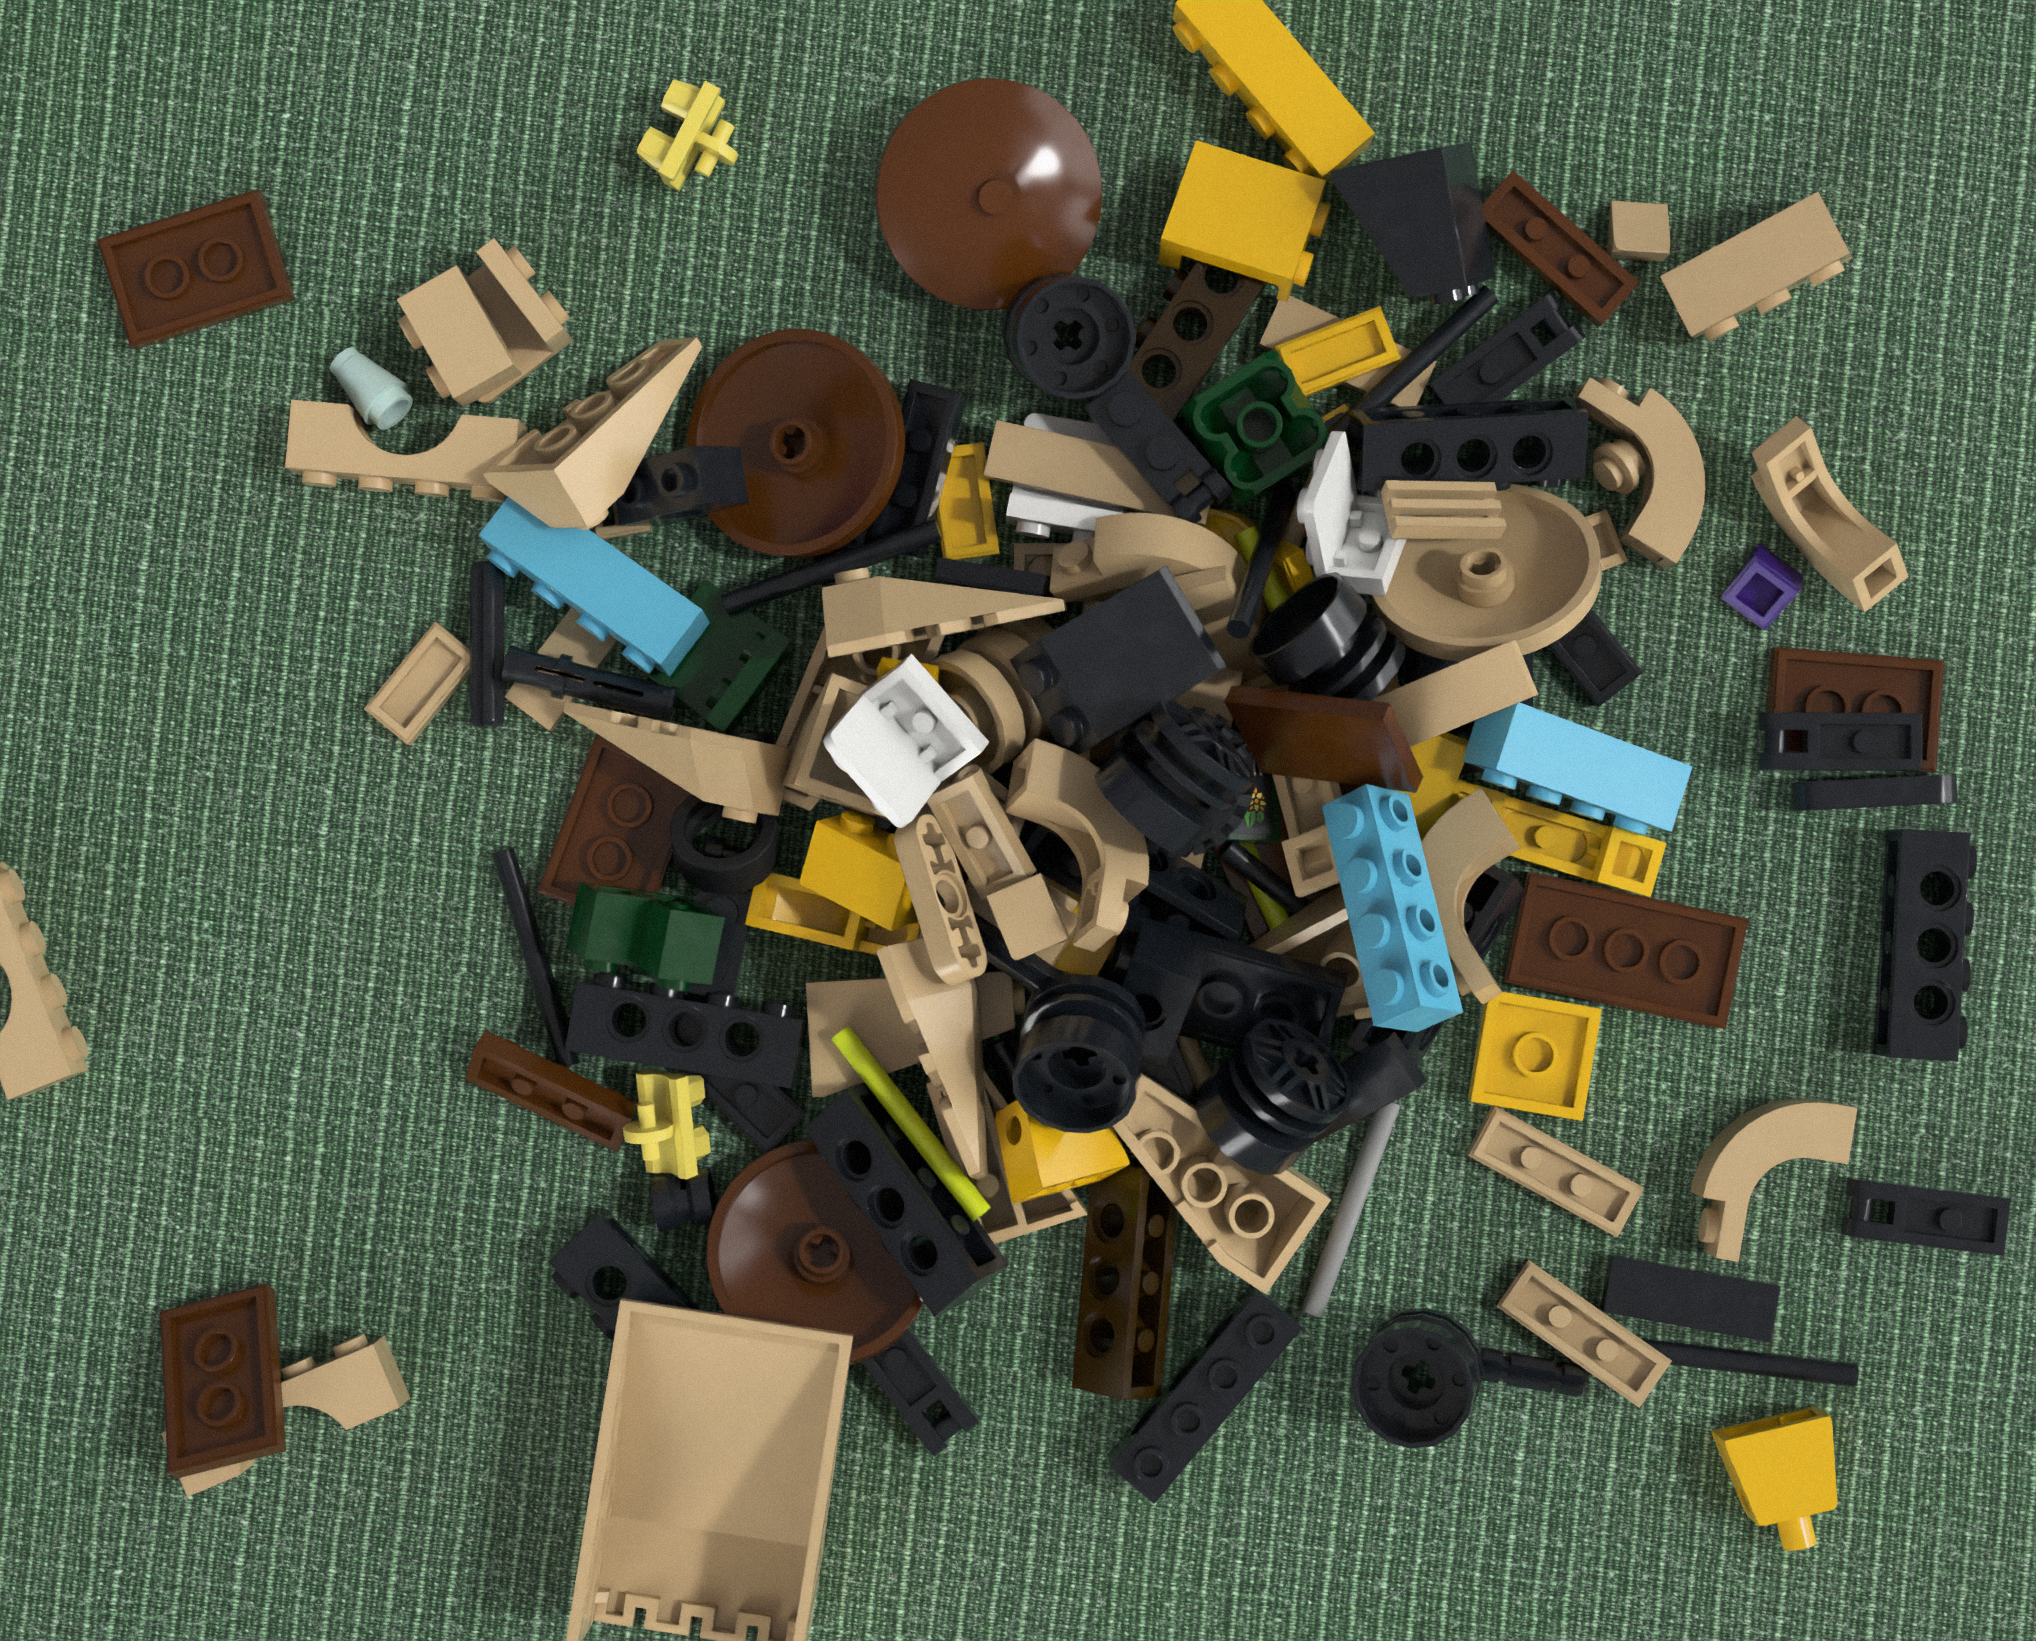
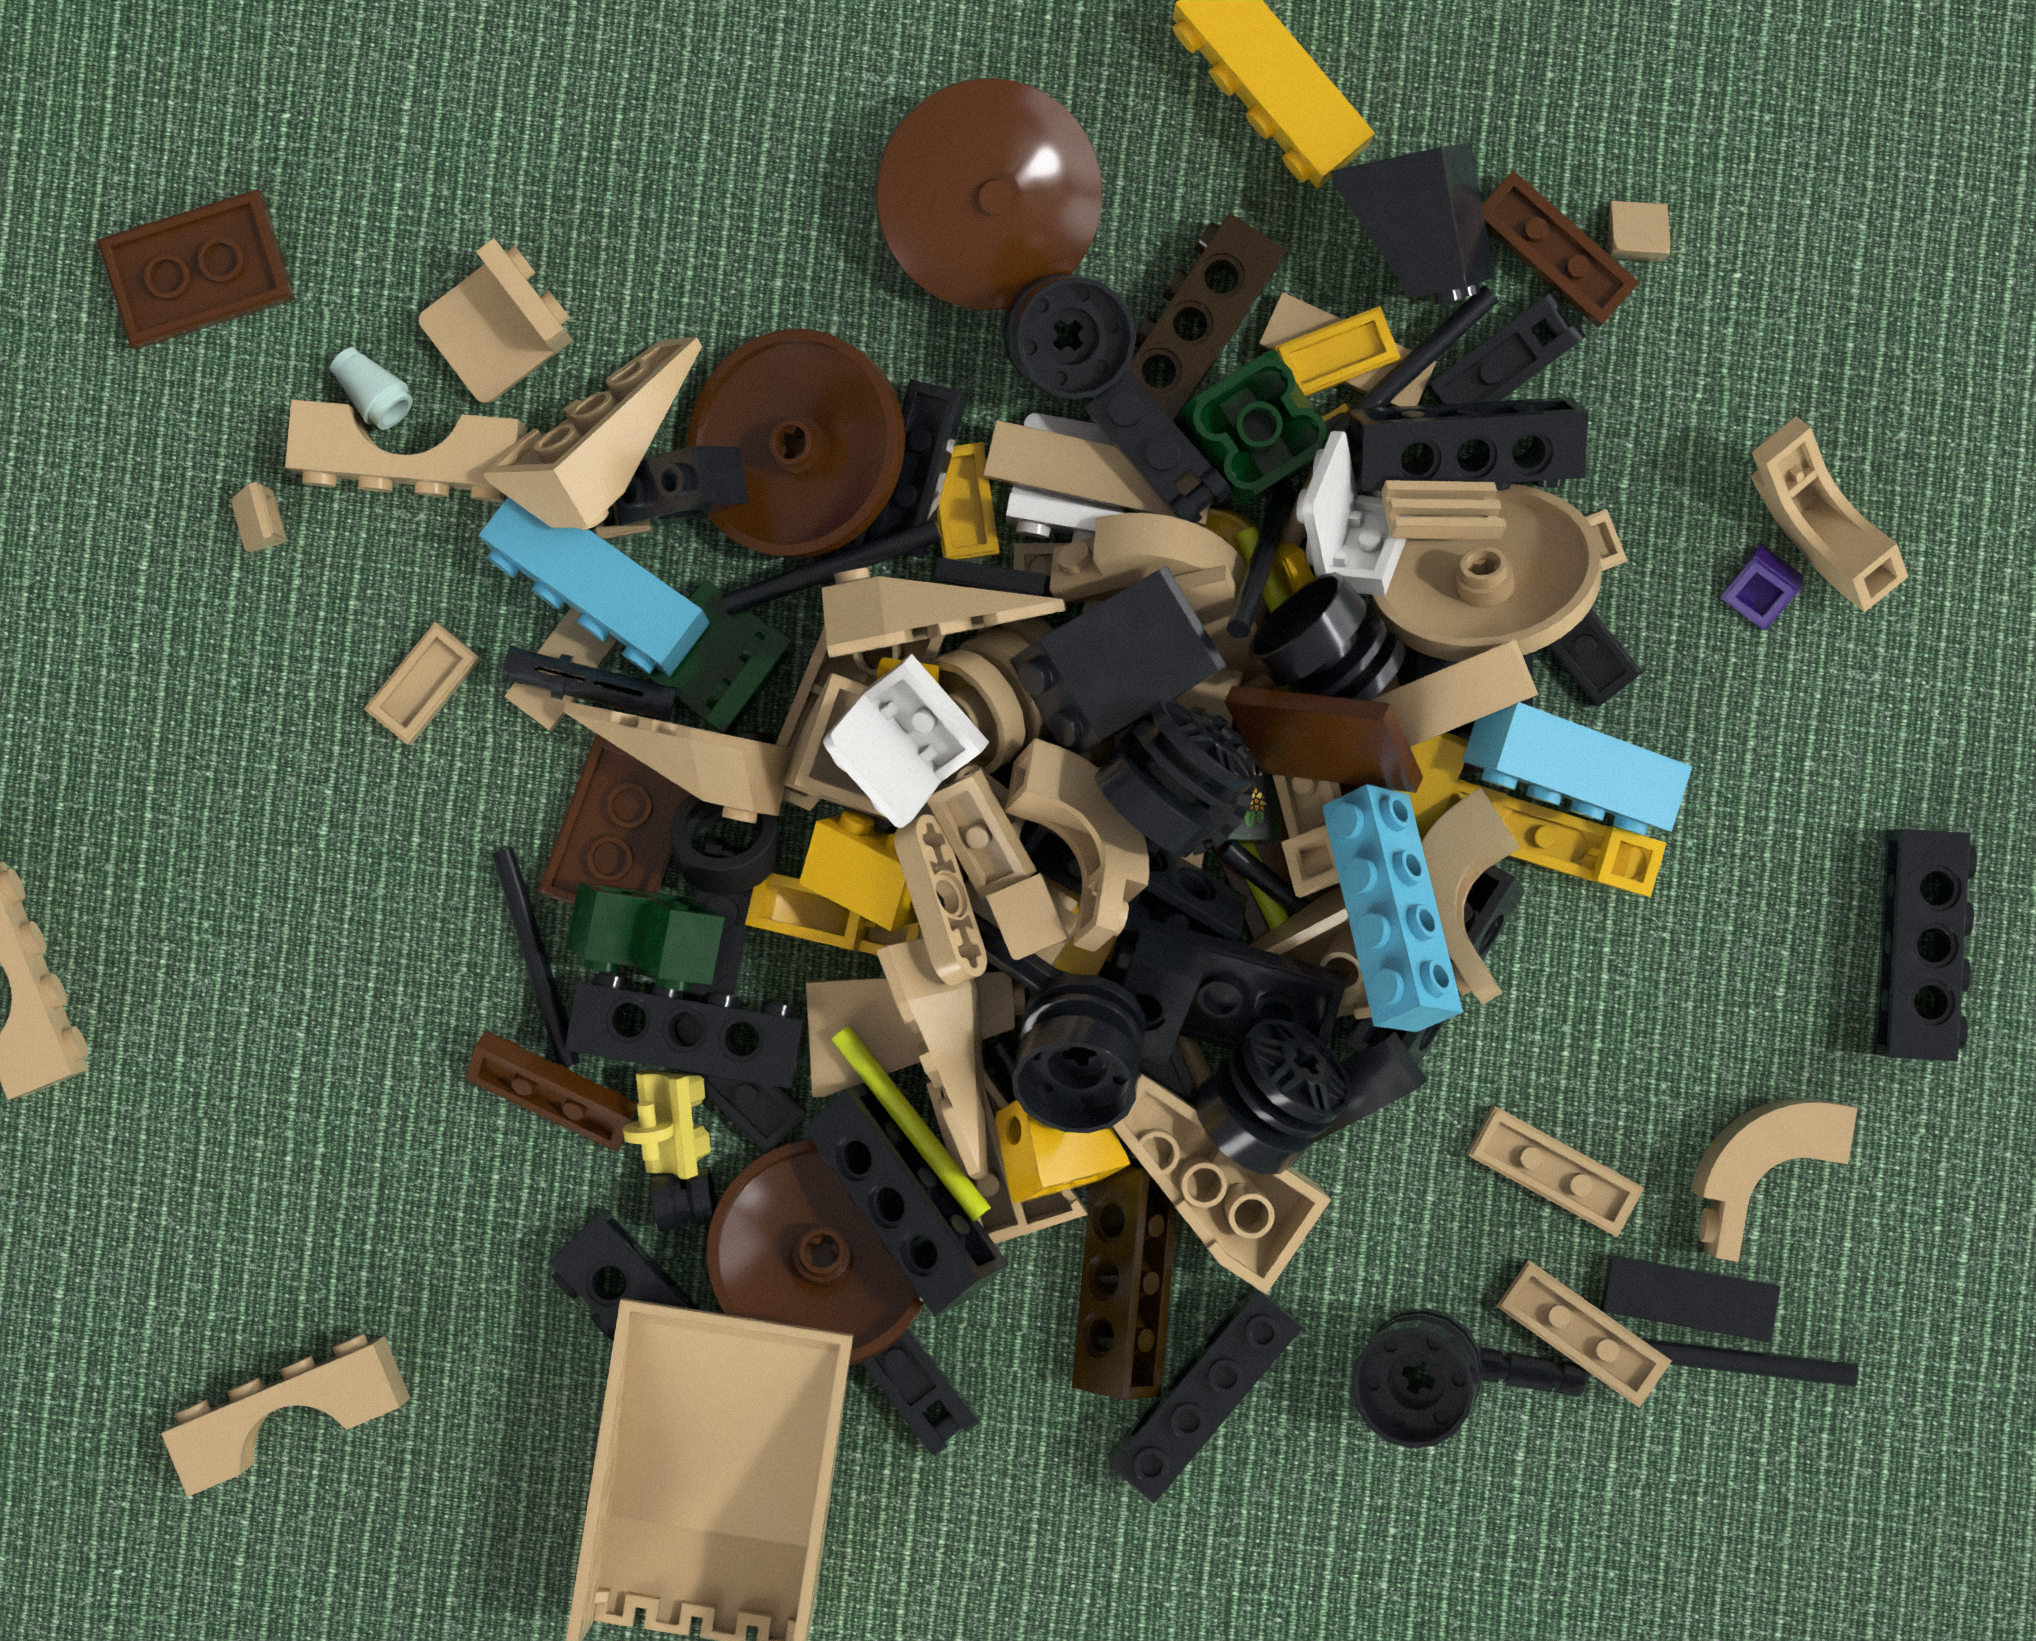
reddish brown tile [160,1284,286,1479] -> none
tan brick [397,265,522,407] -> none
black axle [470,561,505,728] -> none
light yellow hips [637,79,739,191] -> none
yellow panel [1158,140,1331,302] -> none
light grey bar [1301,1102,1401,1318] -> none
yellow plate [1467,991,1602,1121] -> none
reddish brown tile [1501,871,1749,1030] -> none
tan arch [1573,377,1705,569] -> none
tan plate [1593,439,1646,494] -> none
tan wedge [1660,192,1853,342] -> none
yellow torso [1711,1406,1838,1551] -> none
black plate [1758,713,1922,771] -> none
reddish brown tile [1763,647,1945,773] -> none
black beam [1791,774,1958,811] -> none
black plate [1841,1177,2011,1256] -> none
none -> tan slope [232,482,287,552]

